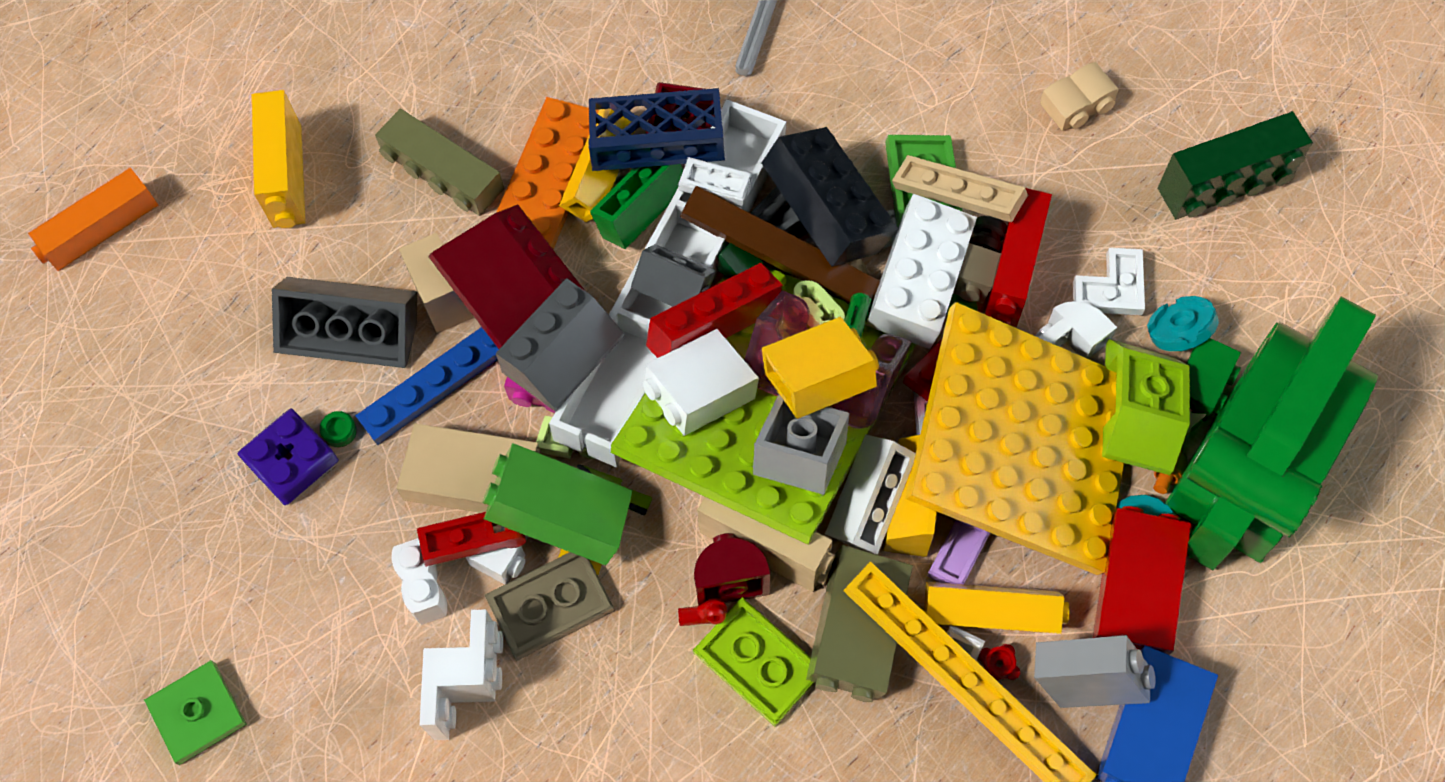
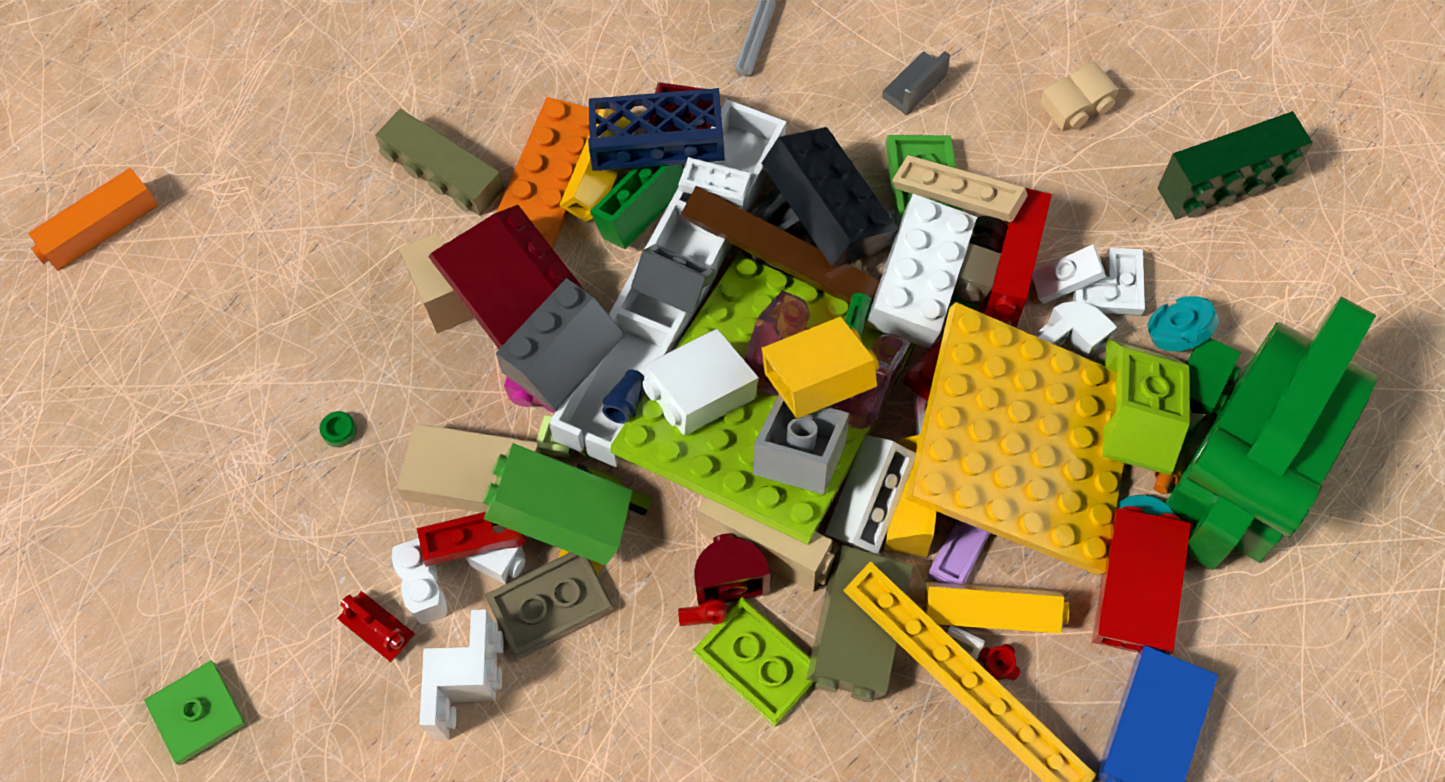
dark purple brick [237,408,339,506] -> none
yellow brick [251,90,306,228] -> none
dark grey slope [272,277,417,368] -> none
blue plate [355,327,499,445] -> none
red brick [646,263,783,358] -> none
dark green slope [717,243,764,278] -> none
yellowish green beam [791,280,845,328] -> none
light grey brick [1034,635,1155,708] -> none
none -> red hinge [337,591,415,663]
none -> dark blue cone [602,369,645,424]
none -> dark grey panel [882,51,950,115]
none -> white plate [1032,245,1106,304]

